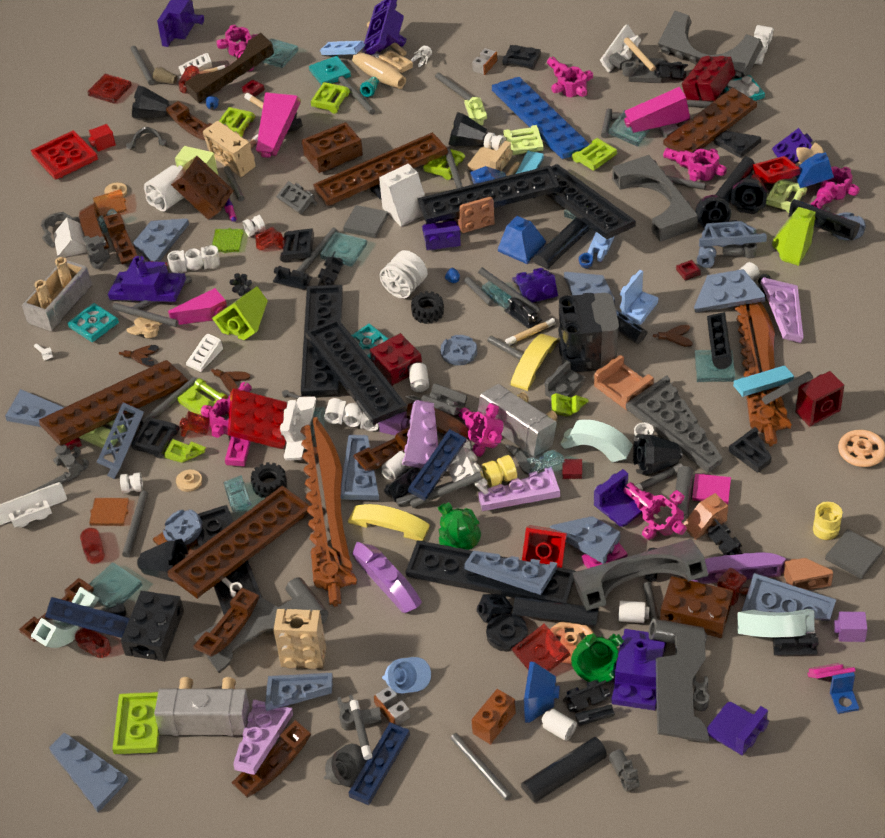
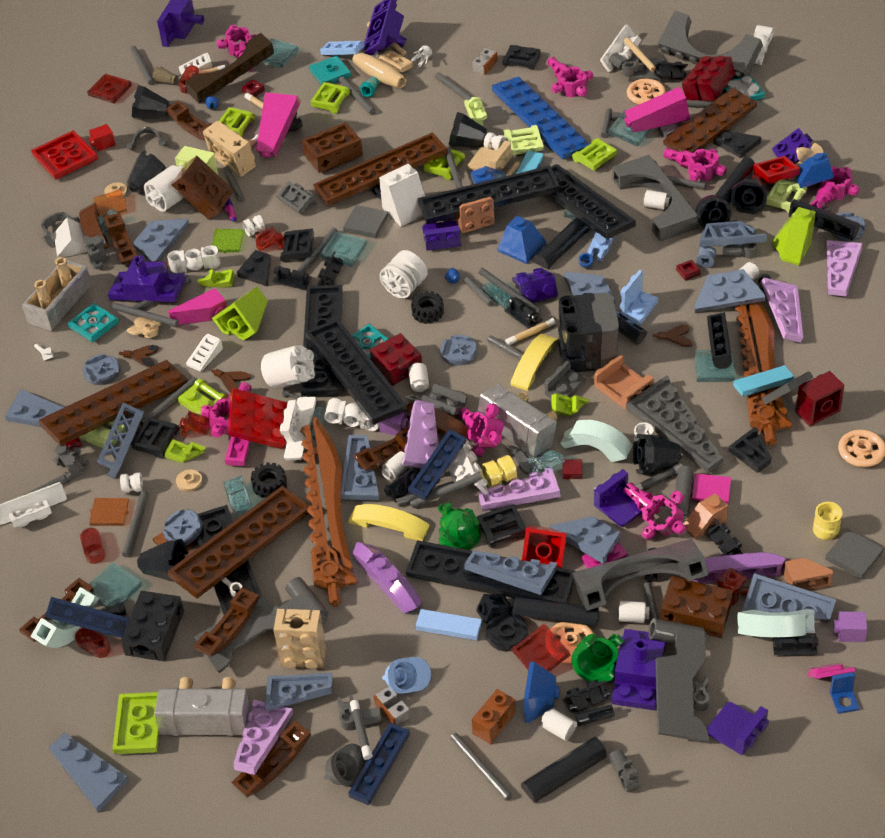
black plant [229,273,252,296] -> none
none -> sand blue tile [83,354,120,385]
none -> black cone [127,151,166,193]
none -> lime slope [197,269,235,287]
none -> black wing [237,250,271,286]
none -> white cylinder [261,345,315,389]
none -> light blue tile [416,609,482,640]
none -> black plate [477,504,526,547]
none -> light nougat plate [627,79,666,105]
none -> white brick [644,190,671,210]
none -> lavender wing [827,240,863,296]

